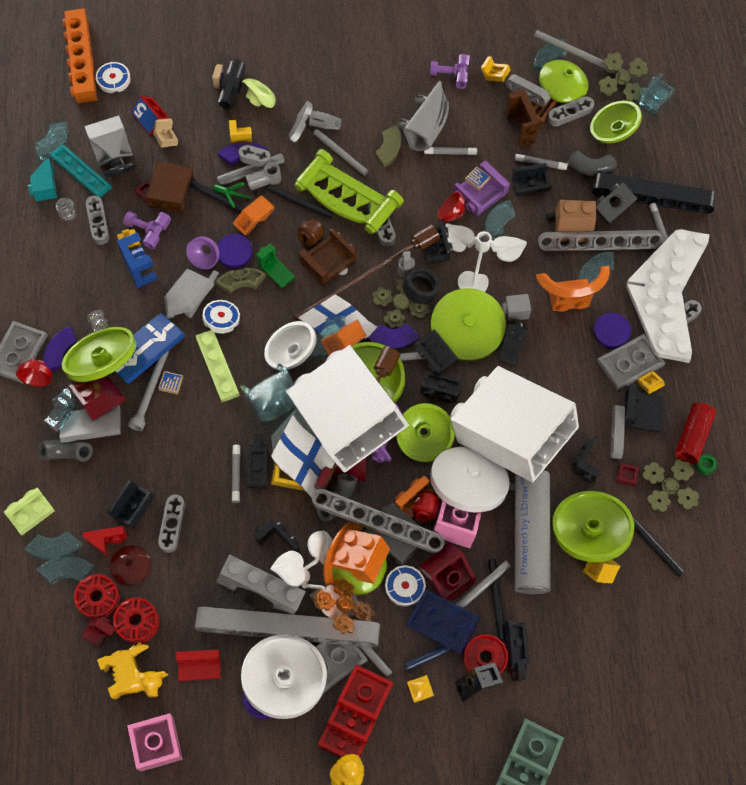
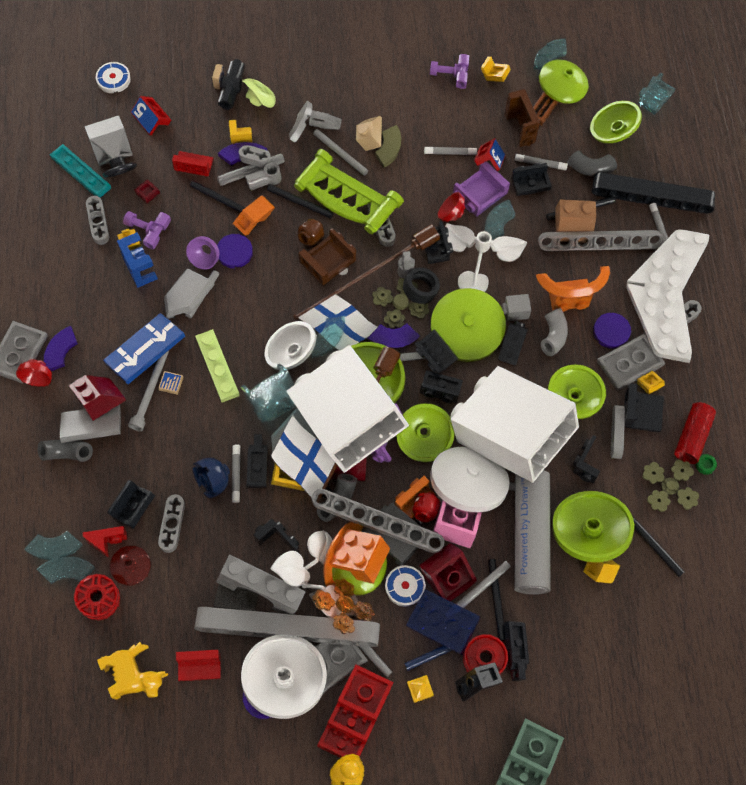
yellowish green bracket [4,488,55,535] -> none
teal slope [28,158,58,202] -> none
clear light blue tile [35,121,68,160] -> none
clear light blue tile [45,388,74,432] -> none
clear wheel [56,198,77,221] -> none
orange brick [62,8,98,104] -> none
lime dish [62,327,136,382] -> none
dark red bracket [81,616,116,646] -> none
clear wheel [86,310,110,332] -> none
red wheel [113,597,160,644] -> none
bright pink brick [127,713,183,772] -> none
reddish brown panel [146,161,194,213] -> none
tan bracket [153,118,178,147] -> none
tile [202,300,240,333] -> none
green plant [213,182,251,208] -> none
olive tile [215,268,266,294] -> none
green bracket [256,243,295,288] -> none
dark red tile [314,466,332,489] -> none
orange slope [321,319,367,355] -> none
light grey piece [398,80,449,151] -> none
tile [465,167,490,191] -> none
light grey beam [506,74,550,106] -> none
light grey bar [534,30,624,74] -> none
light grey beam [548,97,594,126] -> none
clear light blue tile [578,252,614,283] -> none
dark grey brick [596,183,637,224] -> none
olive plant [599,52,648,101] -> none
dark red tile [616,462,639,487] -> none
none -> red panel [172,151,214,177]
none -> dark blue cylinder [193,458,230,498]
none -> tan slope [356,116,382,151]
none -> red panel [474,138,506,171]
none -> light grey cylinder [541,307,568,356]
none -> lime dish [548,365,606,419]

